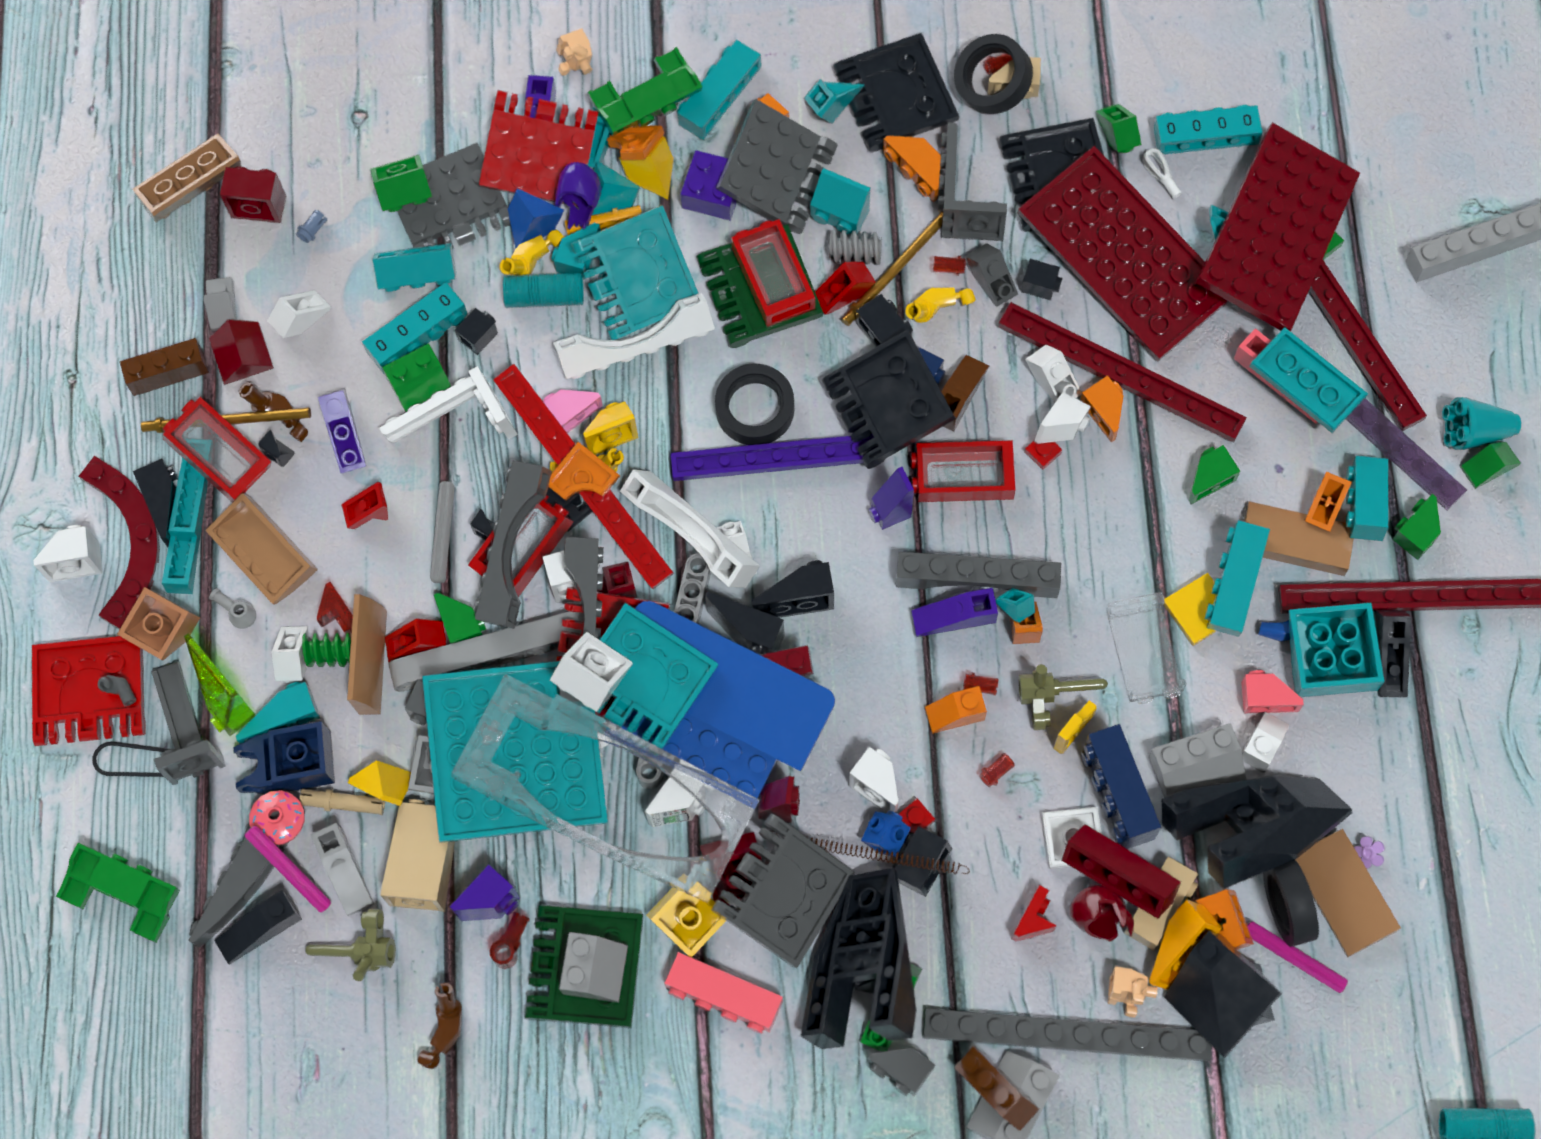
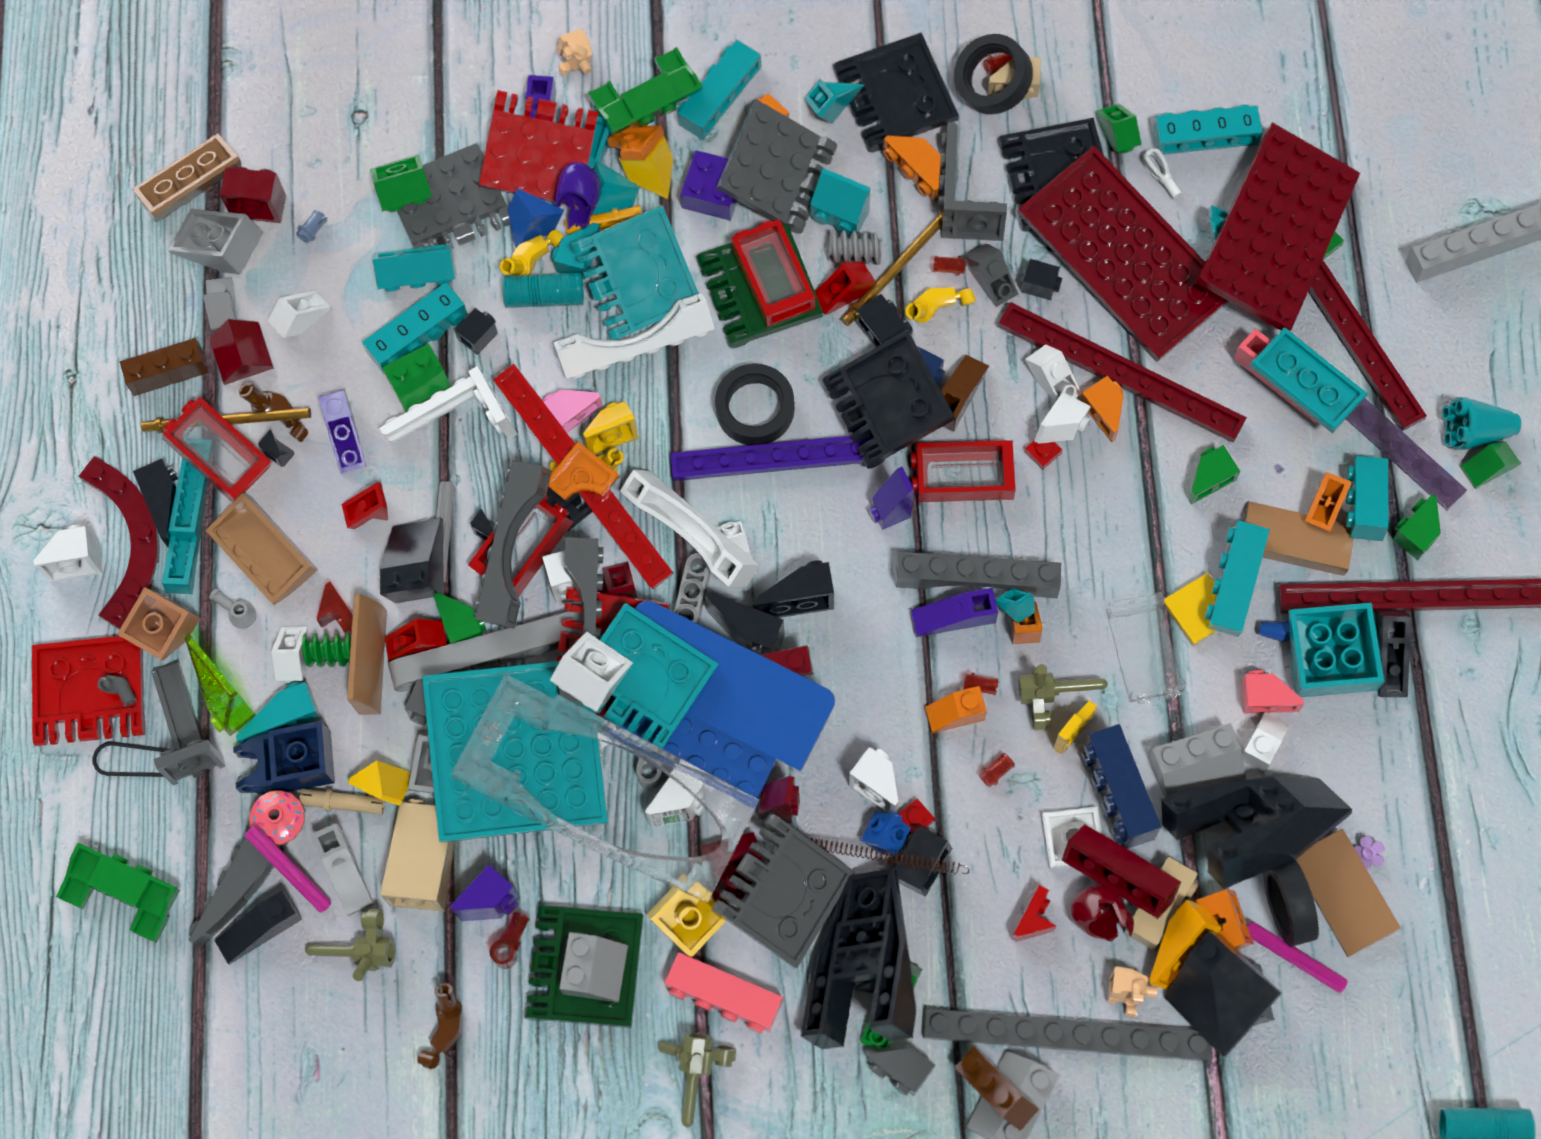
none -> light grey slope [168,209,263,274]
none -> black slope [380,518,444,604]
none -> olive piece [659,1032,737,1127]

